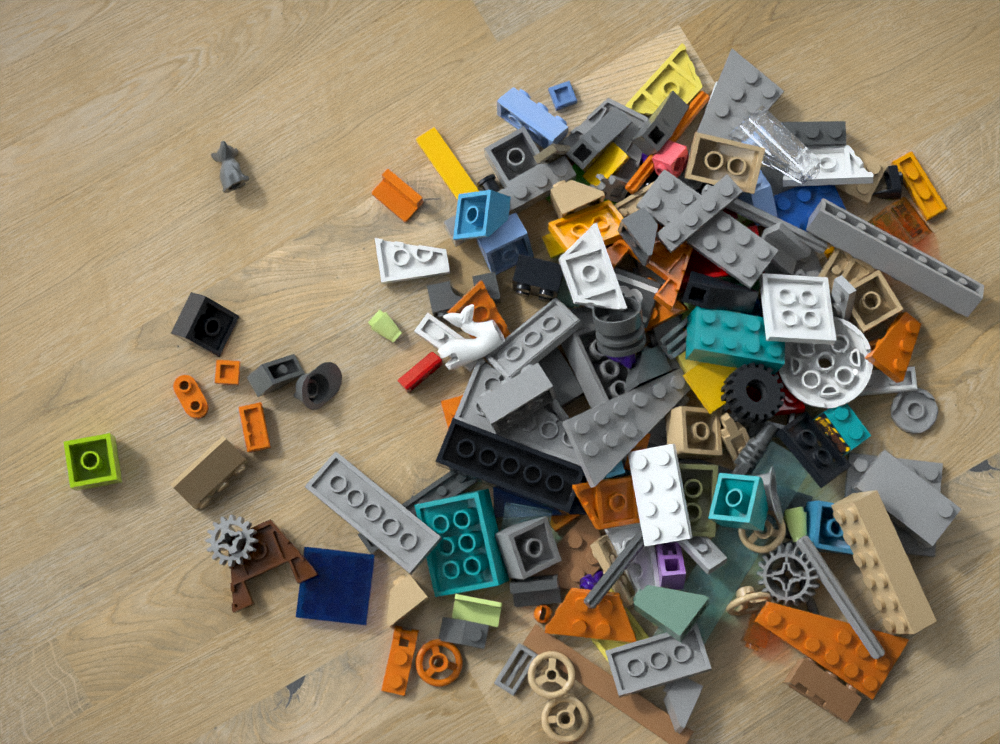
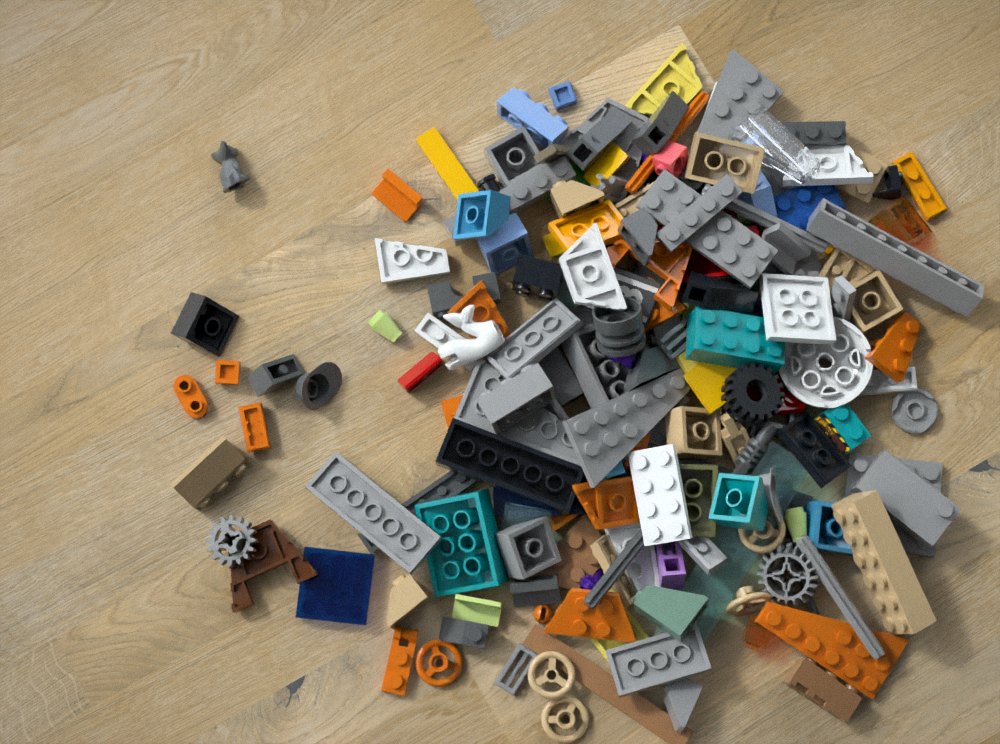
lime brick [63,433,122,491] -> none

